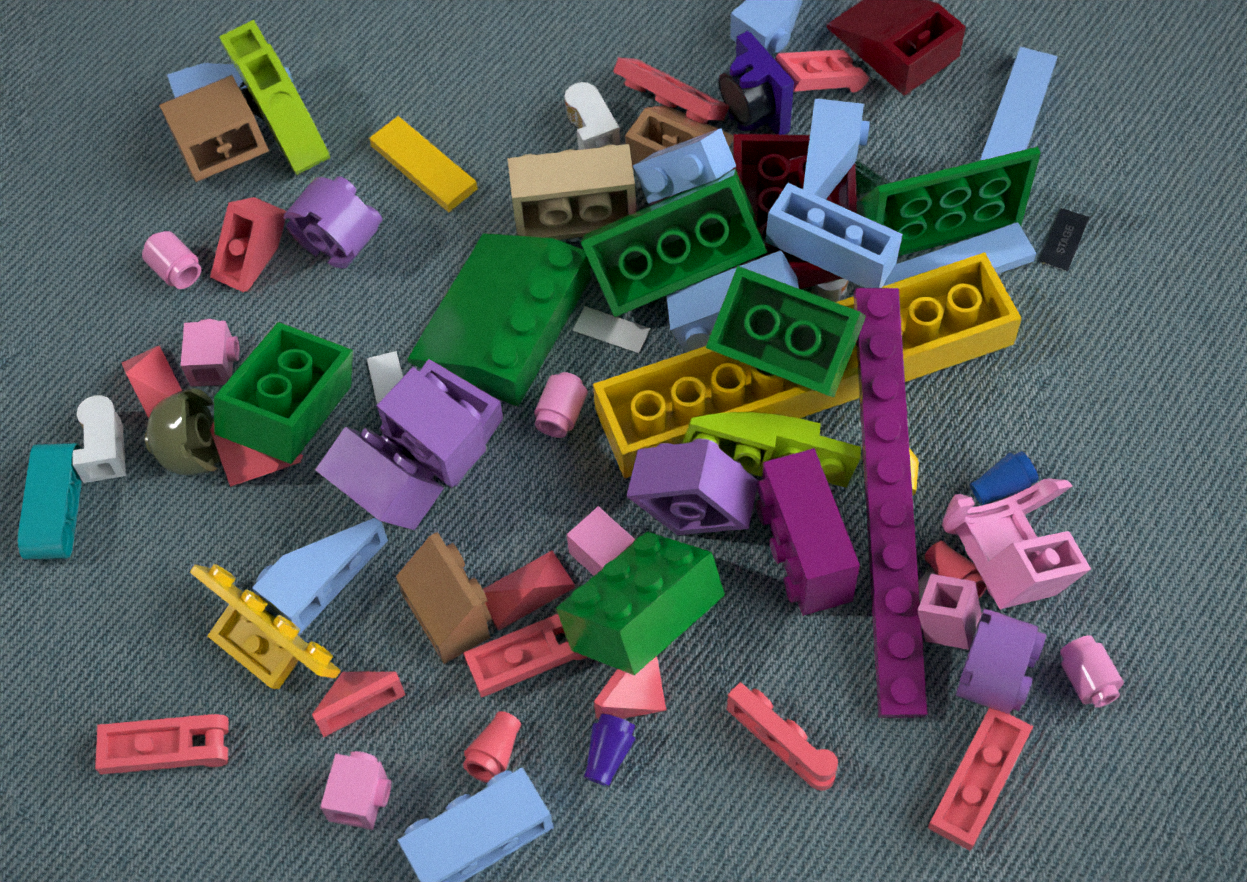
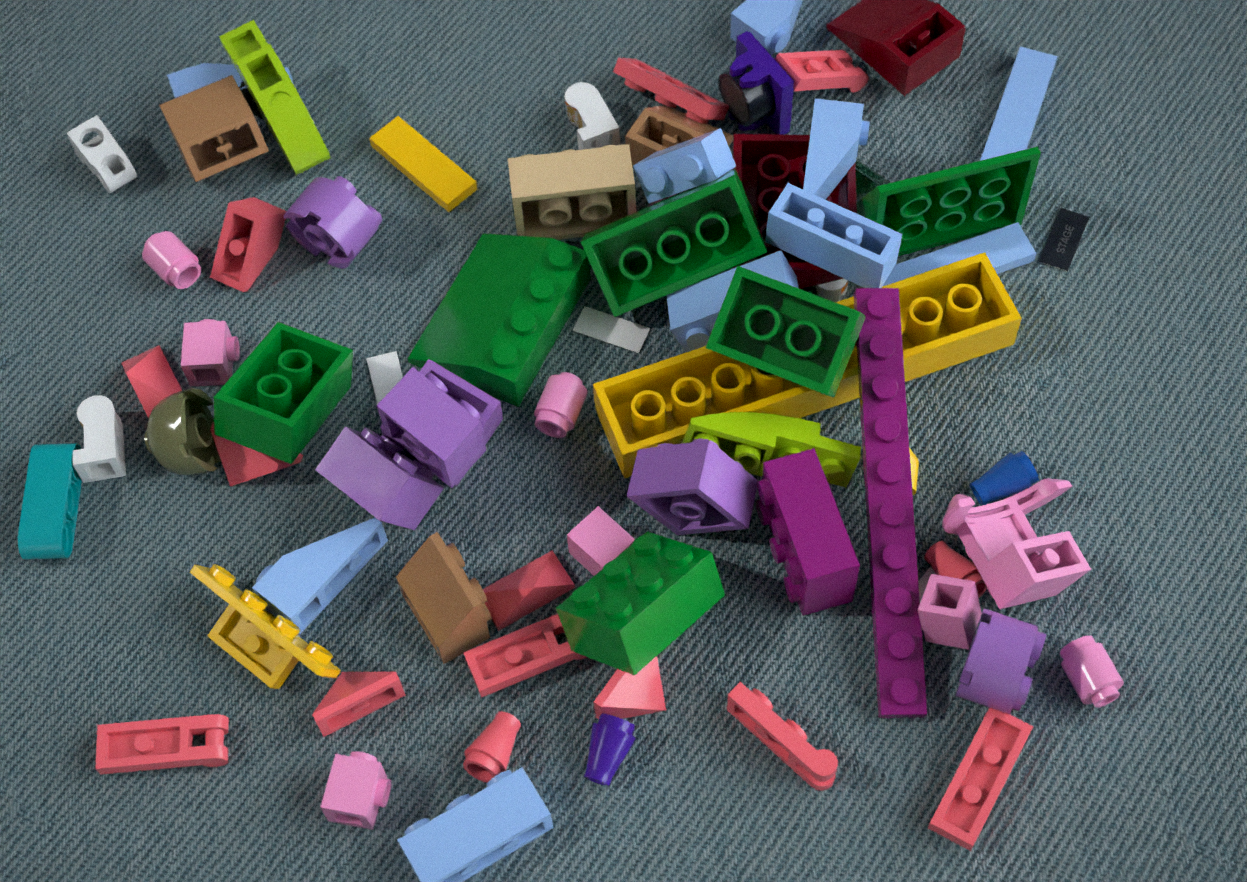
none -> white leg [67,115,137,193]

